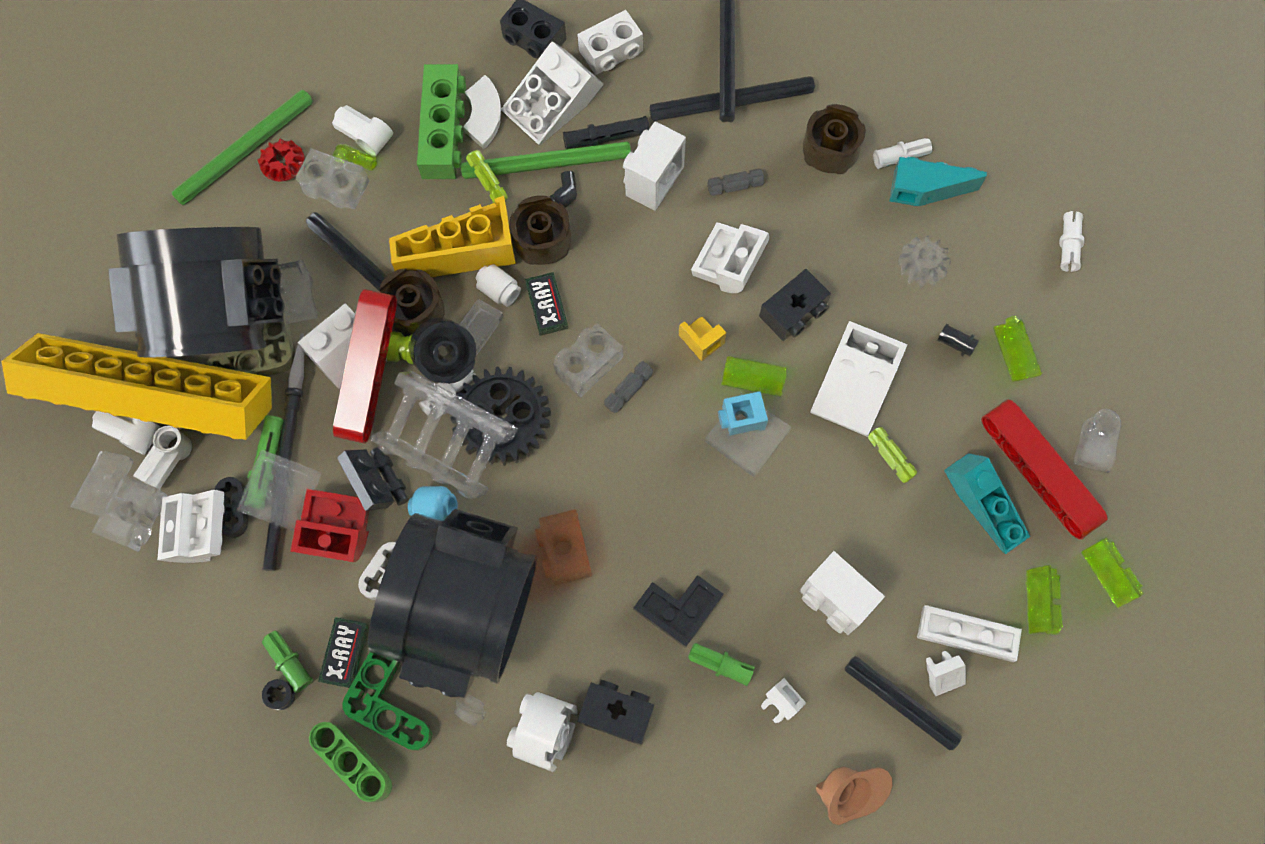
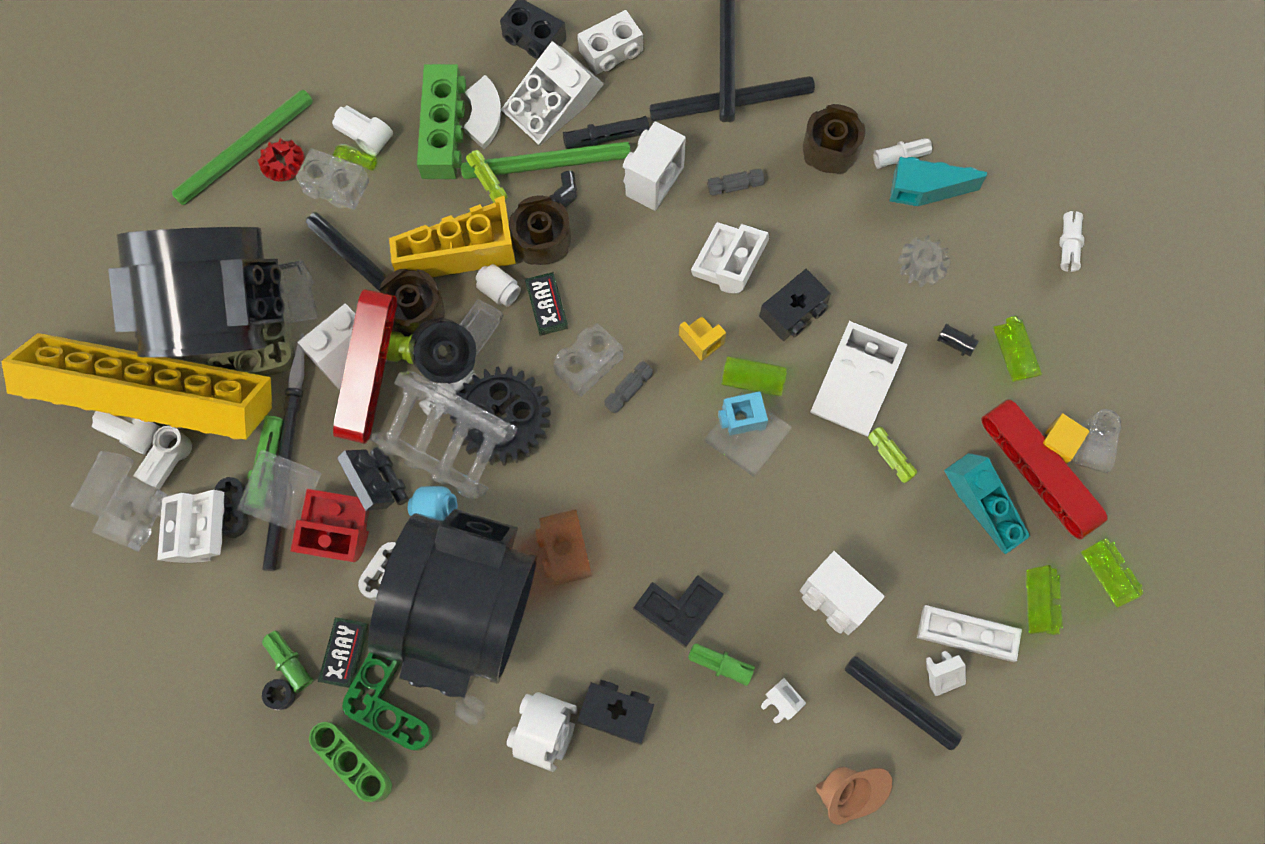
none -> yellow panel [1043,413,1089,464]

